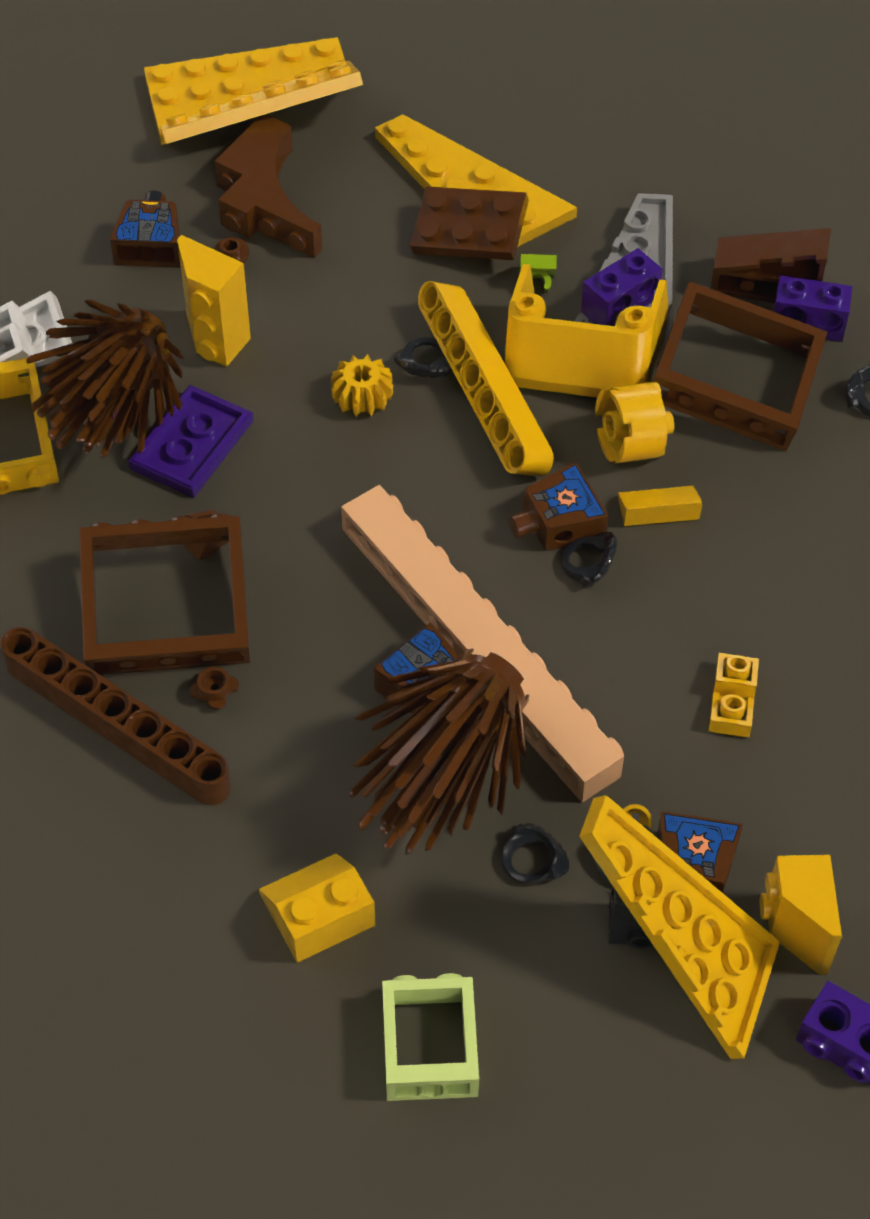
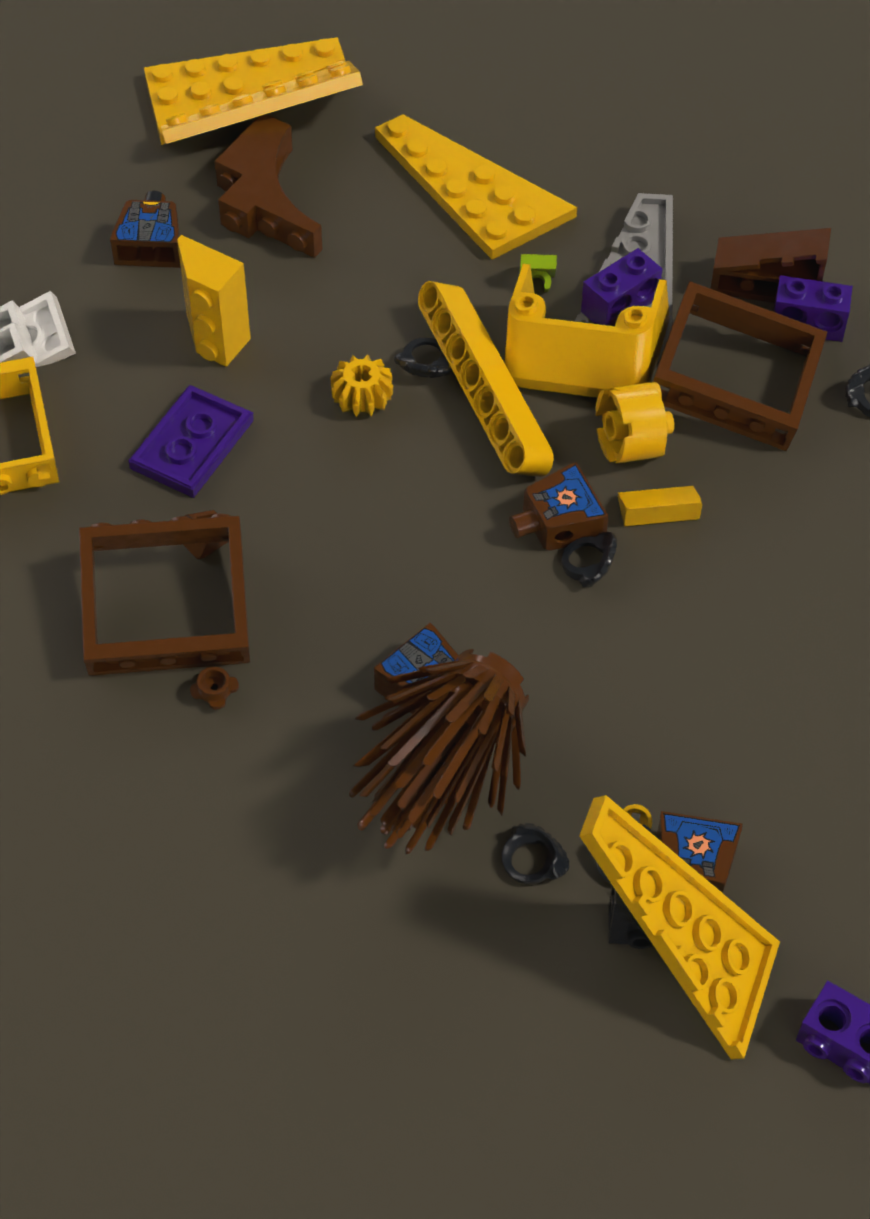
reddish brown beam [0,627,231,805] -> none
reddish brown plant [26,300,184,458] -> none
reddish brown plate [214,237,249,265] -> none
yellow slope [259,853,375,963] -> none
light nougat brick [341,484,624,803] -> none
yellowish green window [382,973,479,1101] -> none
reddish brown plate [410,187,529,260] -> none
yellow slope [709,653,759,738] -> none
yellow slope [760,855,842,975] -> none

